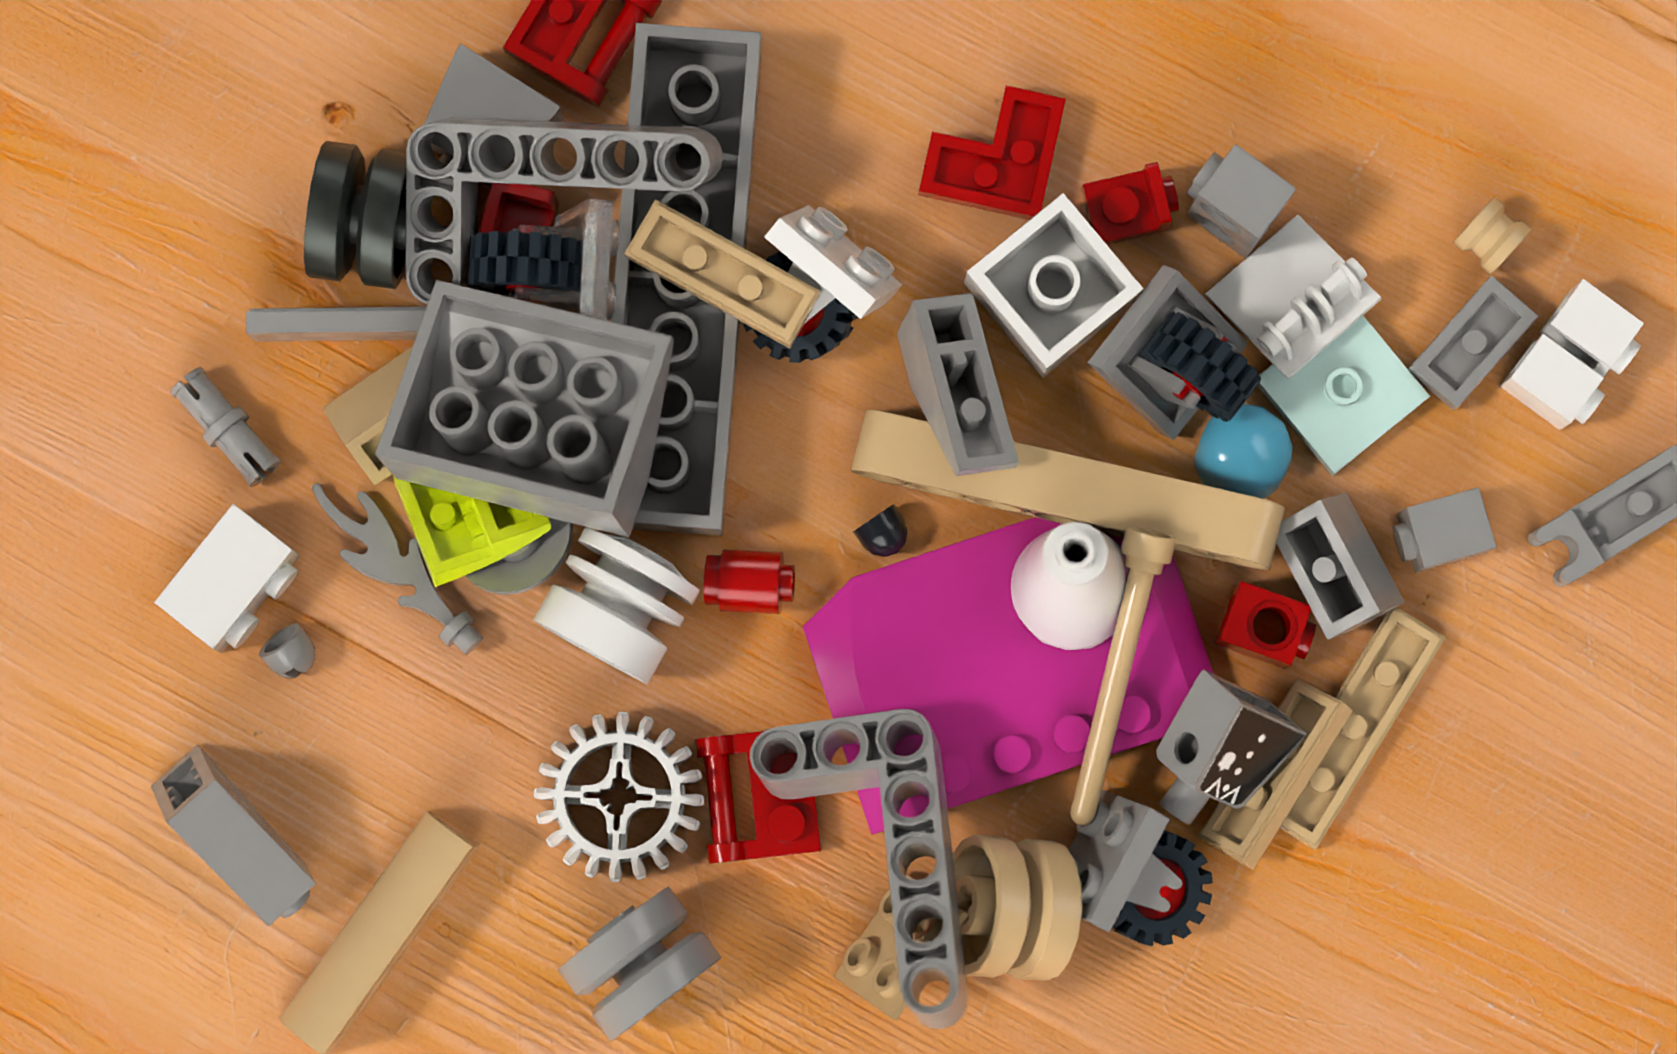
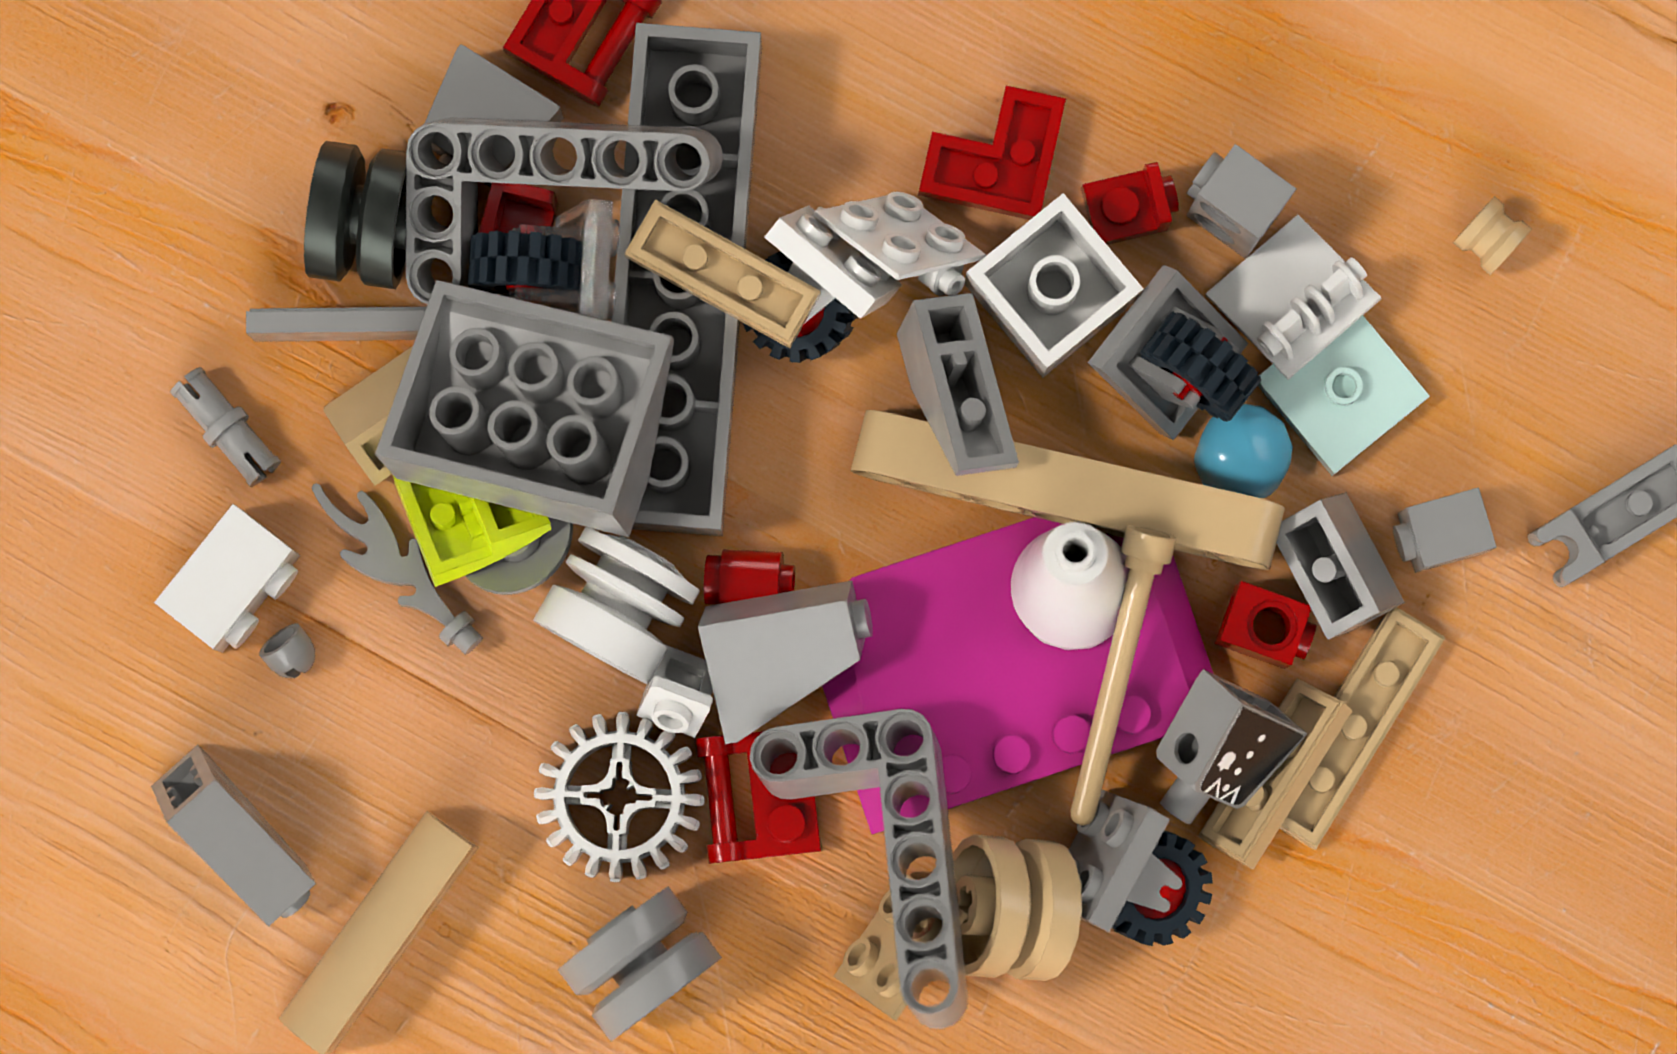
black hinge [853,504,907,557] -> none
light grey plate [1408,275,1538,411] -> none
white piece [1500,279,1644,430] -> none
none -> white bracket [636,644,713,738]
none -> light grey slope [698,581,873,744]
none -> white hinge [814,192,986,296]

